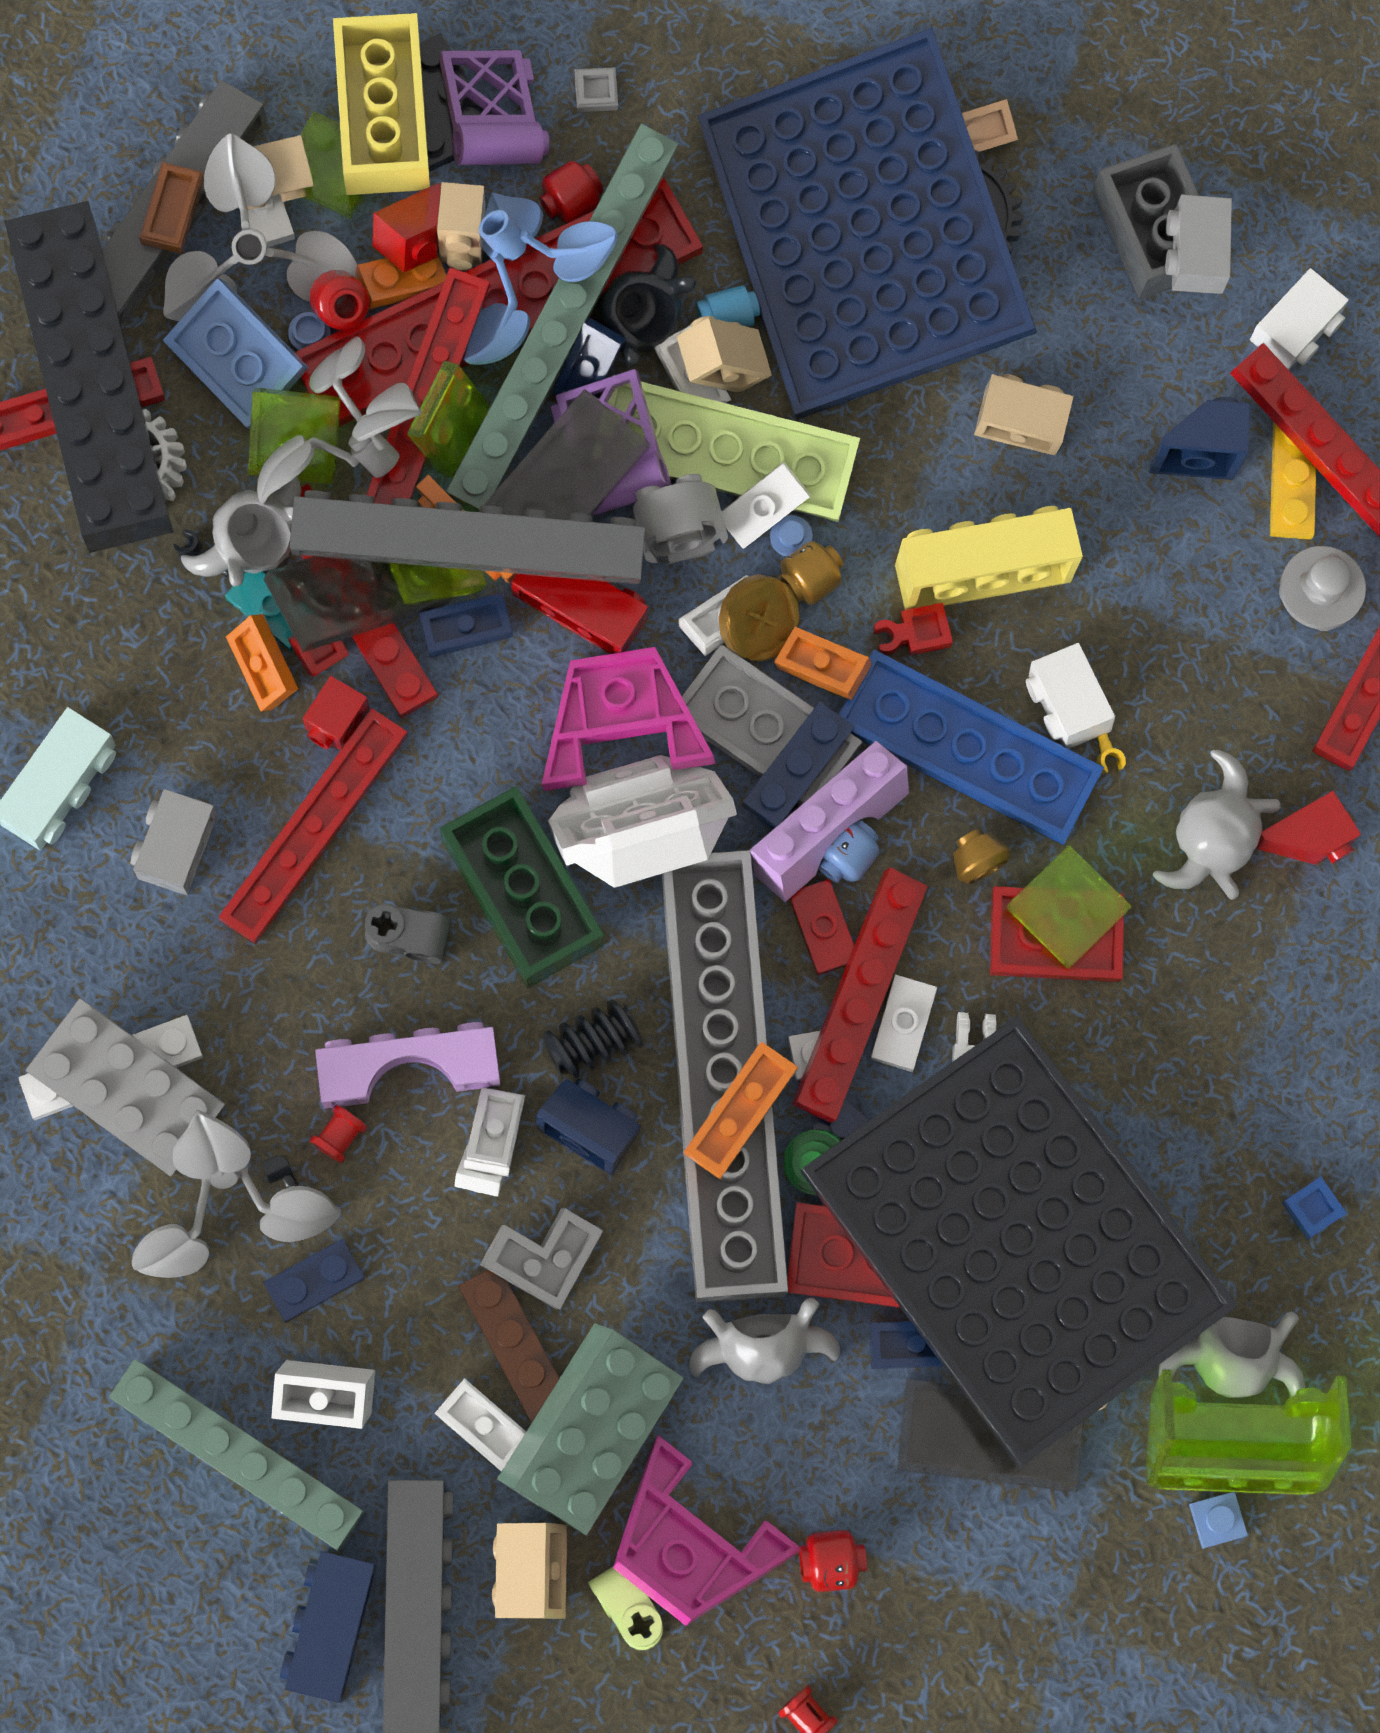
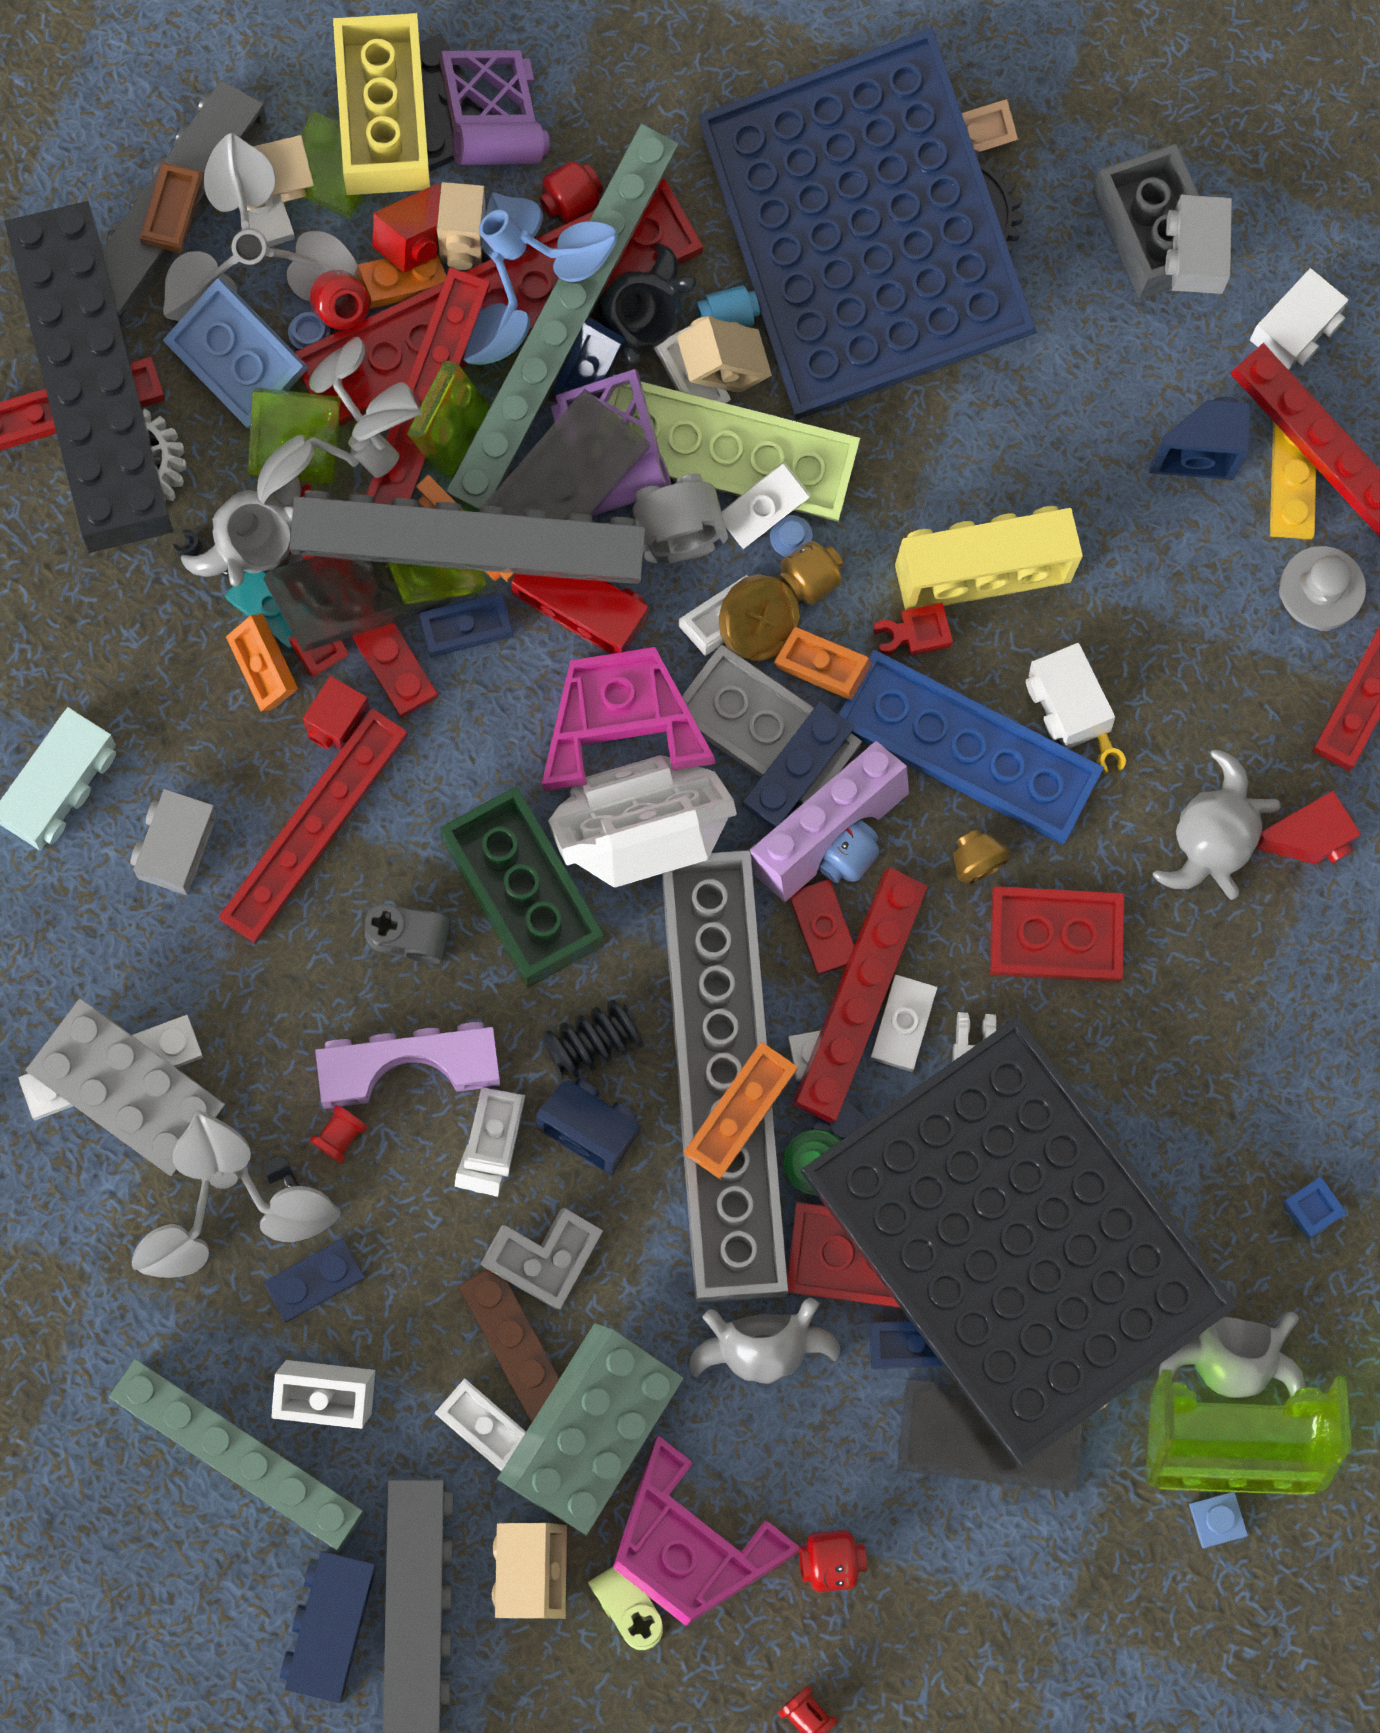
light grey tile [574,67,618,112] -> none
tan brick [974,374,1074,455] -> none
clear neon green plate [1006,845,1132,970] -> none

